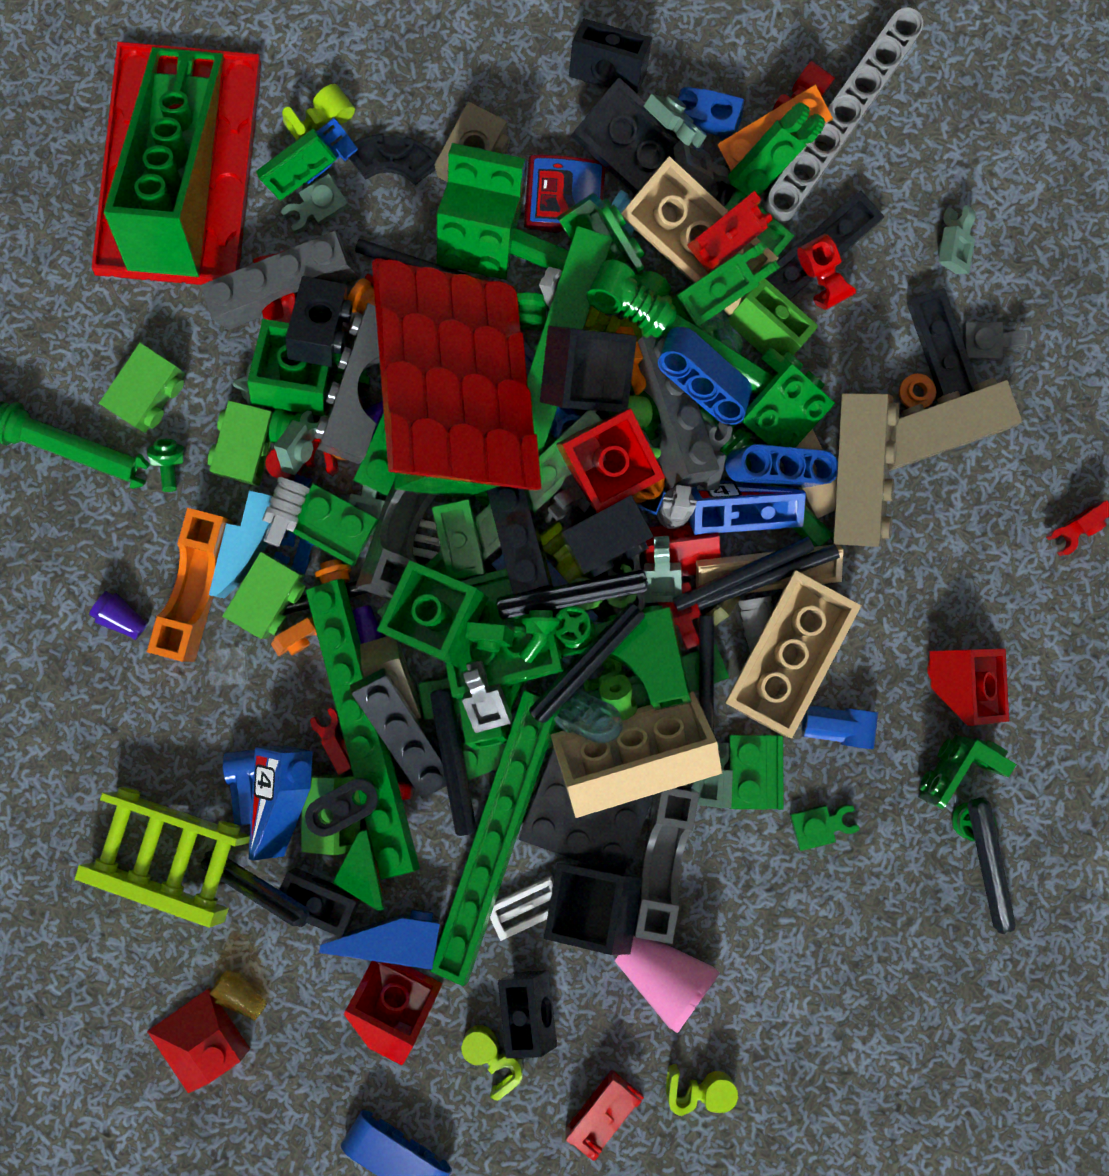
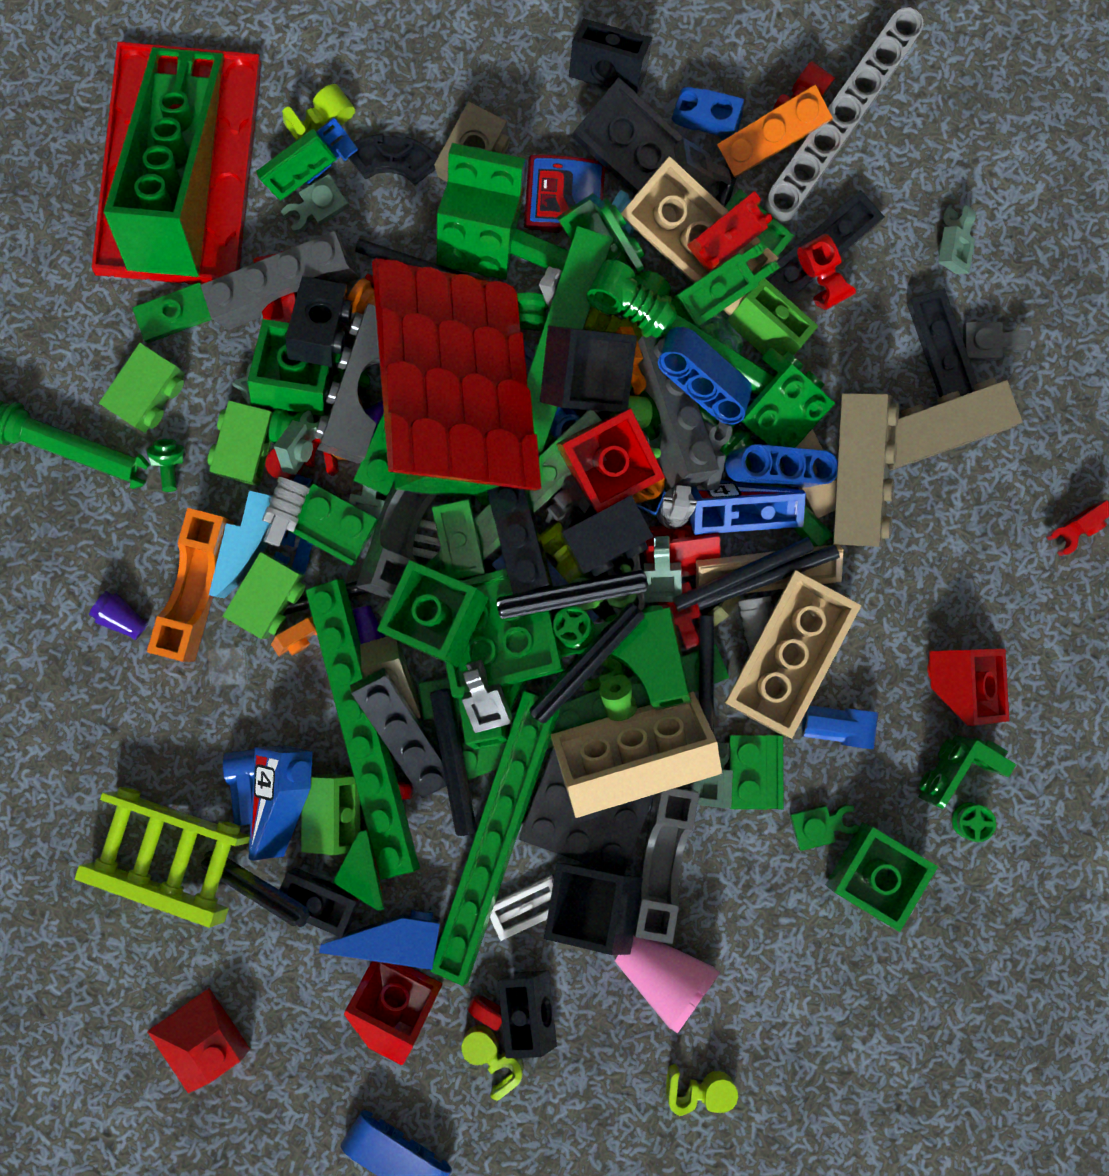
clear yellow cone [209,968,268,1021] -> none
black plate [305,778,380,837] -> none
red plate [310,707,352,775] -> none
orange plate [314,559,352,584] -> none
green plate [465,622,514,652] -> none
green plate [519,610,560,663] -> none
clear light blue plate [554,691,623,743] -> none
hinge [565,1070,644,1161] -> none
sand green plate [644,94,707,148] -> none
green hinge [727,102,825,196] -> none
orange plate [899,373,936,409] -> none
black axle [967,797,1016,934] -> none
none -> green plate [132,282,212,344]
none -> red tile [467,995,502,1031]
none -> green brick [825,822,938,932]

